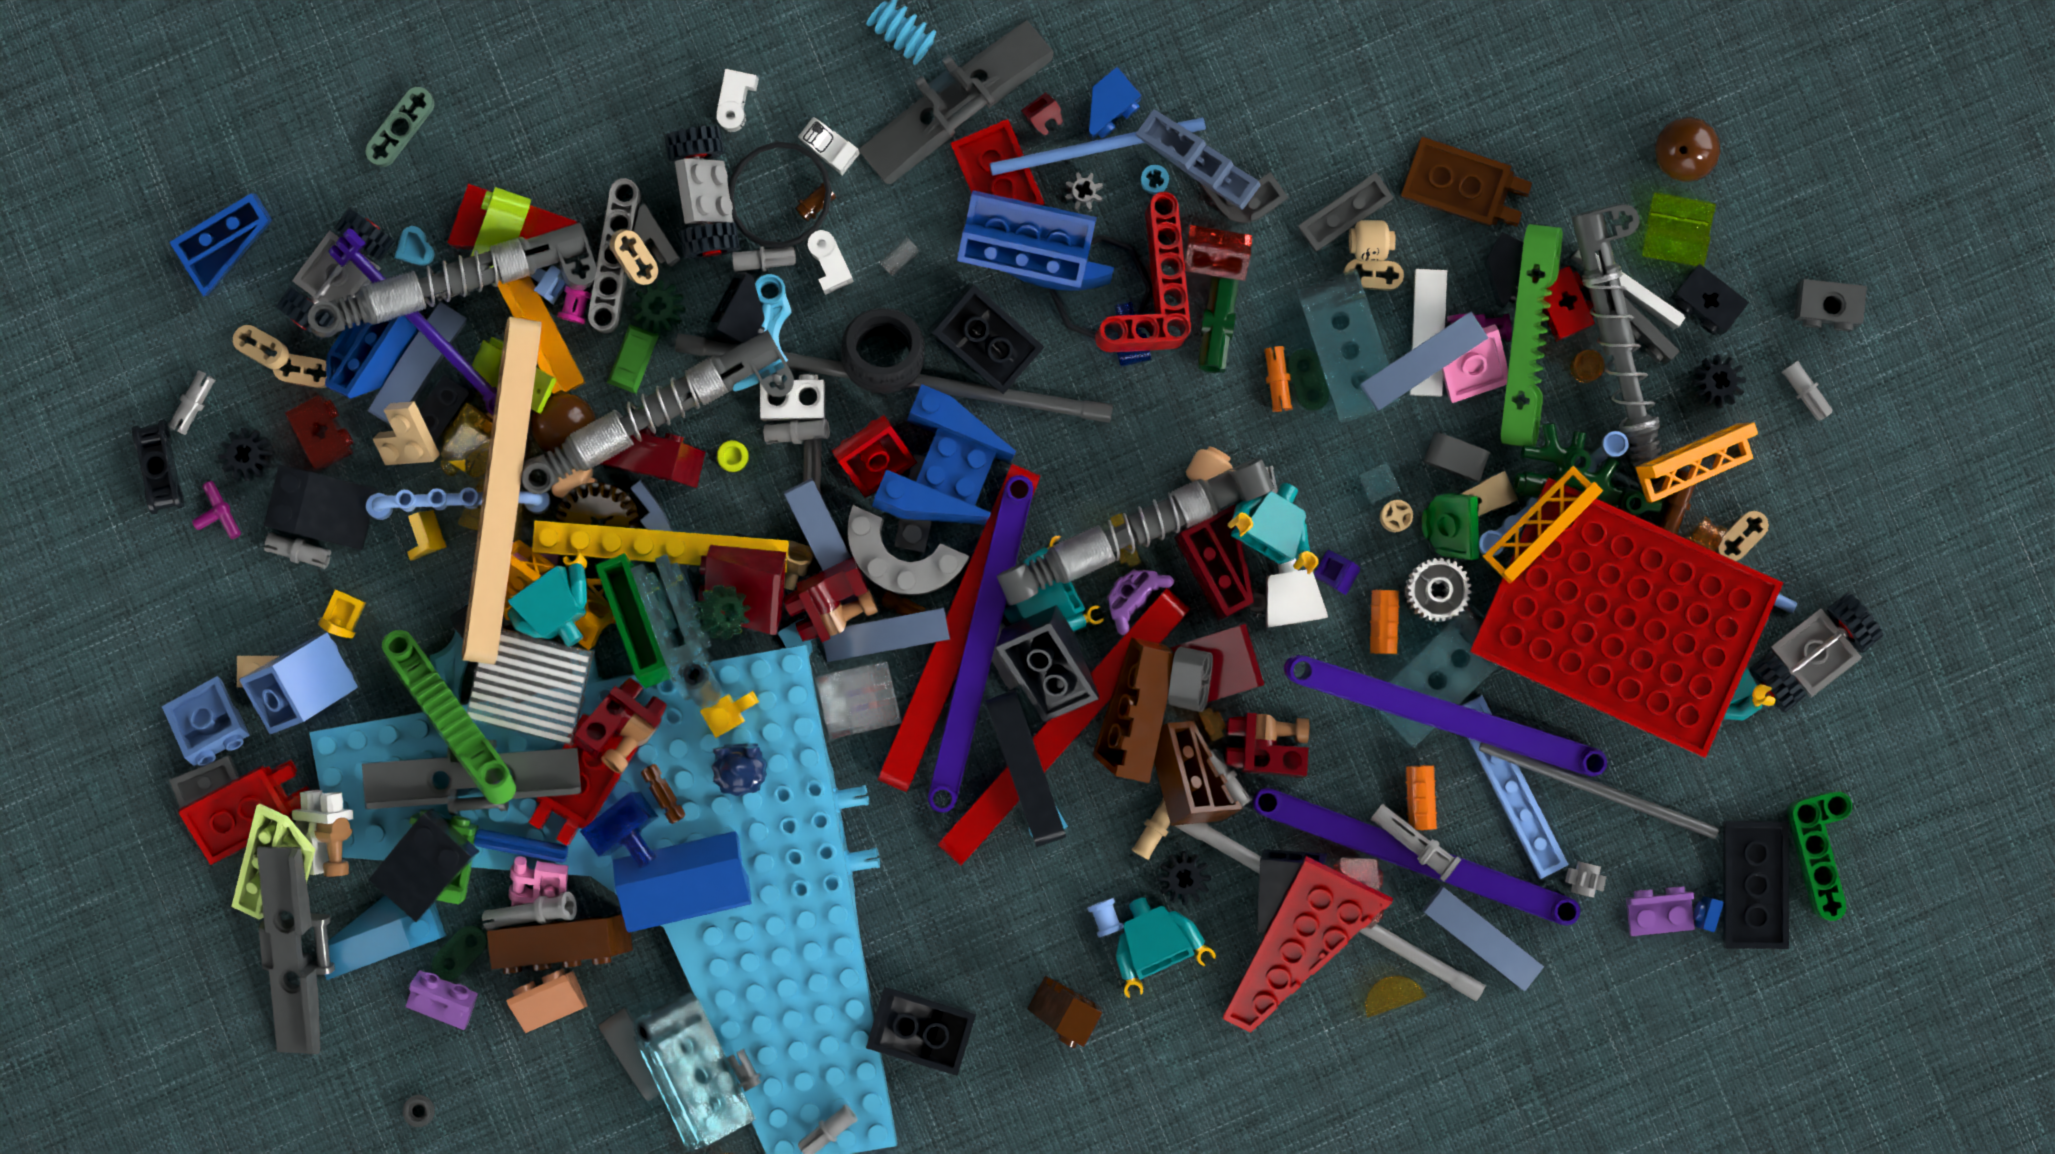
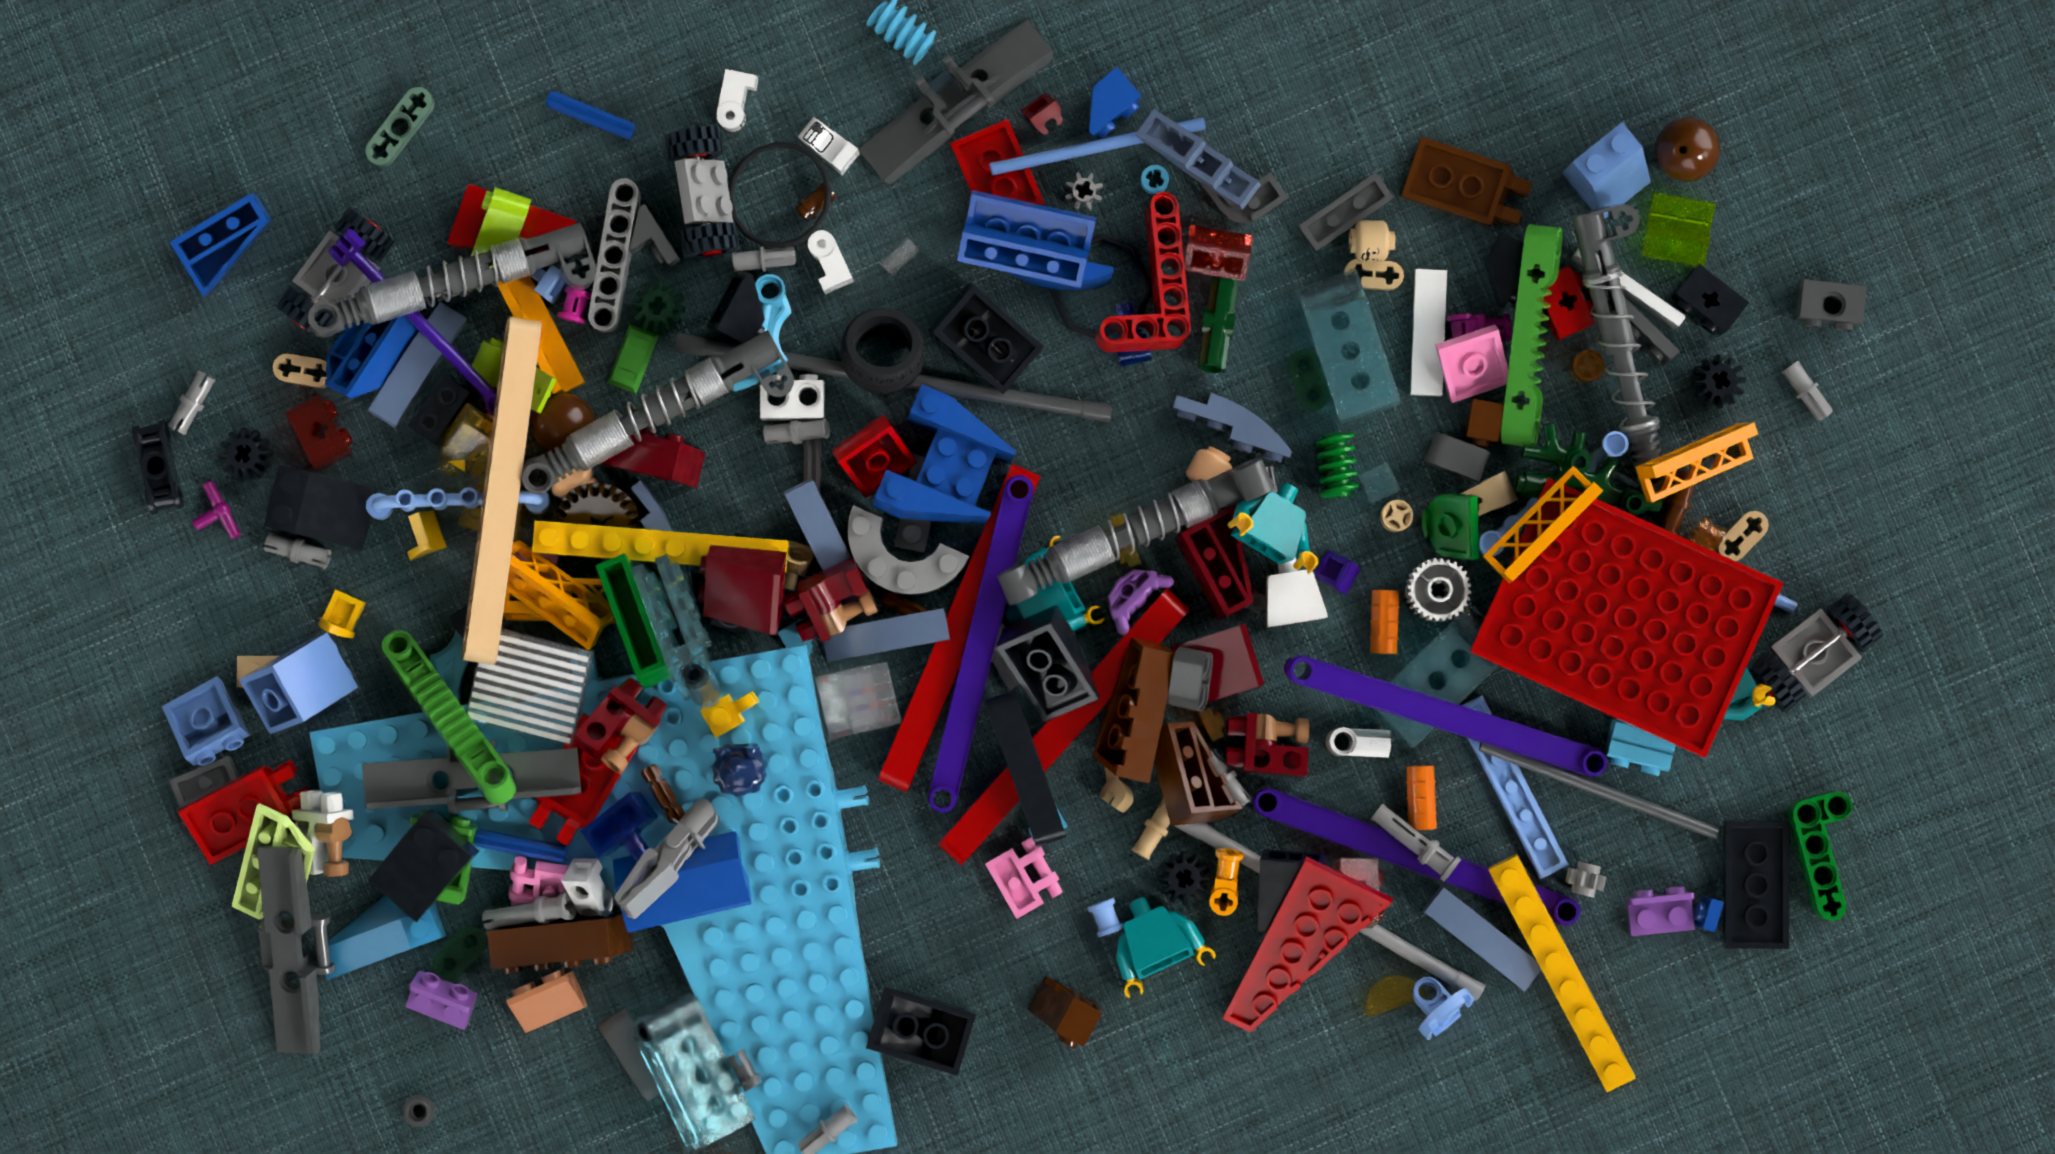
tan beam [233,325,289,370] -> none
tan plate [373,401,440,465] -> none
medium azure tile [394,226,435,266] -> none
teal torso [504,550,587,647] -> none
tan beam [610,229,658,285] -> none
clear green gear [694,585,751,640] -> none
neon yellow tile [717,440,749,473] -> none
orange pin [1264,346,1293,412] -> none
sand blue slope [1360,312,1489,411] -> none
none -> blue axle [546,91,636,140]
none -> white leg [561,858,613,917]
none -> light grey arm [614,798,720,919]
none -> bright pink plate [985,837,1063,919]
none -> tan piece [1099,767,1134,813]
none -> sand blue slope [1172,393,1292,463]
none -> light orange connector [1209,848,1244,916]
none -> green piece [1315,432,1359,499]
none -> white piece [1325,727,1391,758]
none -> light blue tile [1413,977,1475,1040]
none -> reddish brown brick [1463,399,1504,448]
none -> yellow plate [1488,854,1636,1092]
none -> medium blue slope [1562,122,1651,219]
none -> medium azure brick [1603,719,1676,776]

